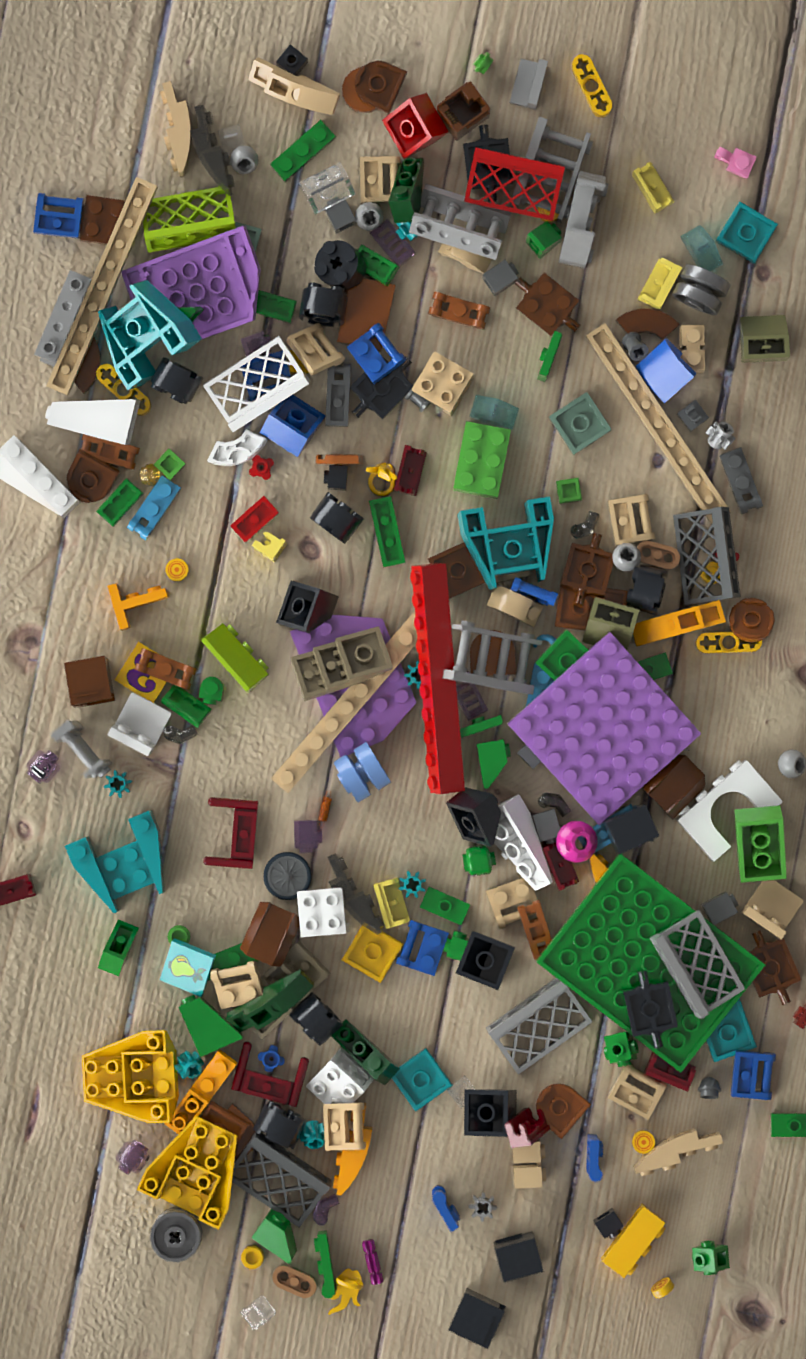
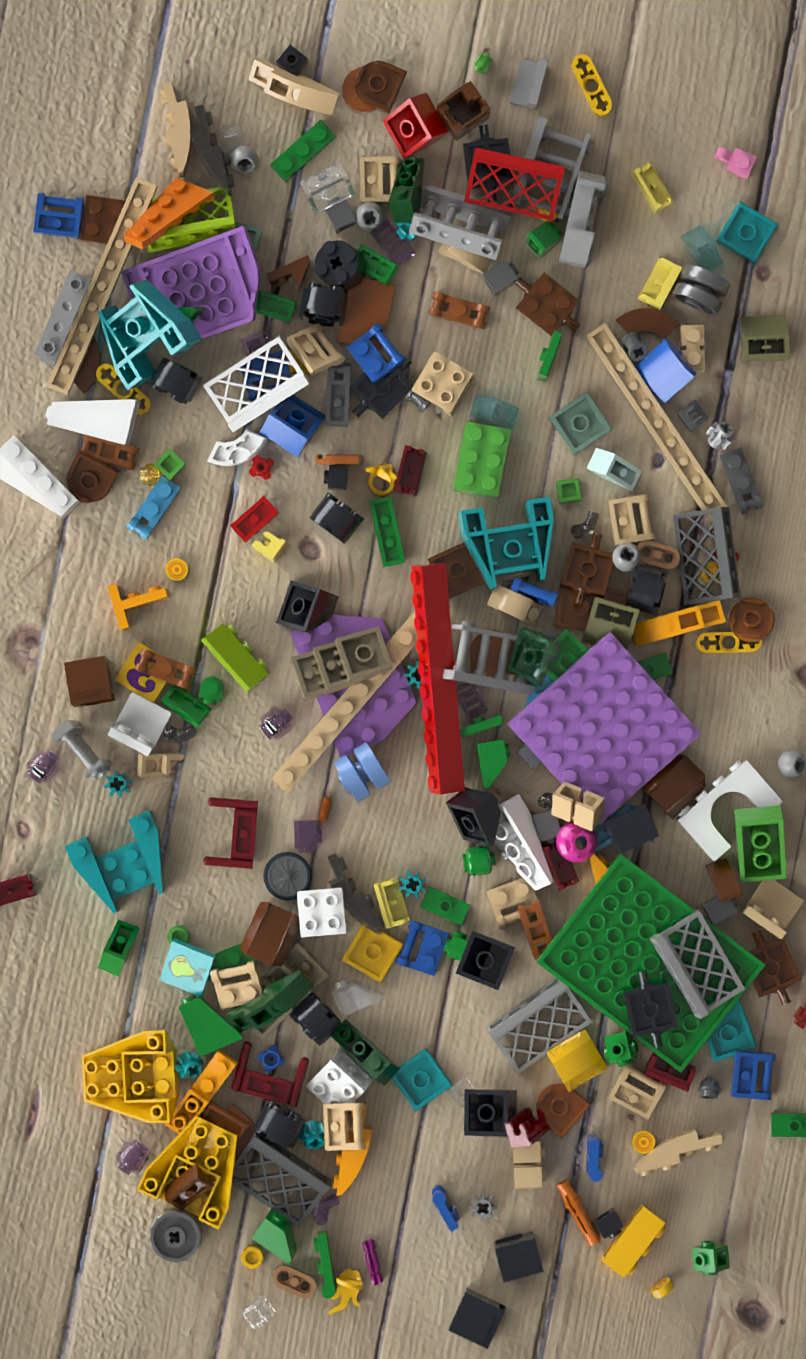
green plate [96,478,144,527] -> none
none -> orange wing [123,177,214,249]
none -> tan slope [137,753,184,778]
none -> reddish brown slope [164,1164,214,1210]
none -> head [259,706,293,740]
none -> reddish brown slope [267,255,311,292]
none -> clear slope [332,978,385,1017]
none -> clear green slope [508,627,561,686]
none -> yellow slope [546,1028,608,1092]
none -> tan piece [551,781,604,831]
none -> orange pin [556,1179,601,1246]
none -> light aqua slope [587,448,642,491]
none -> reddish brown slope [705,858,743,903]

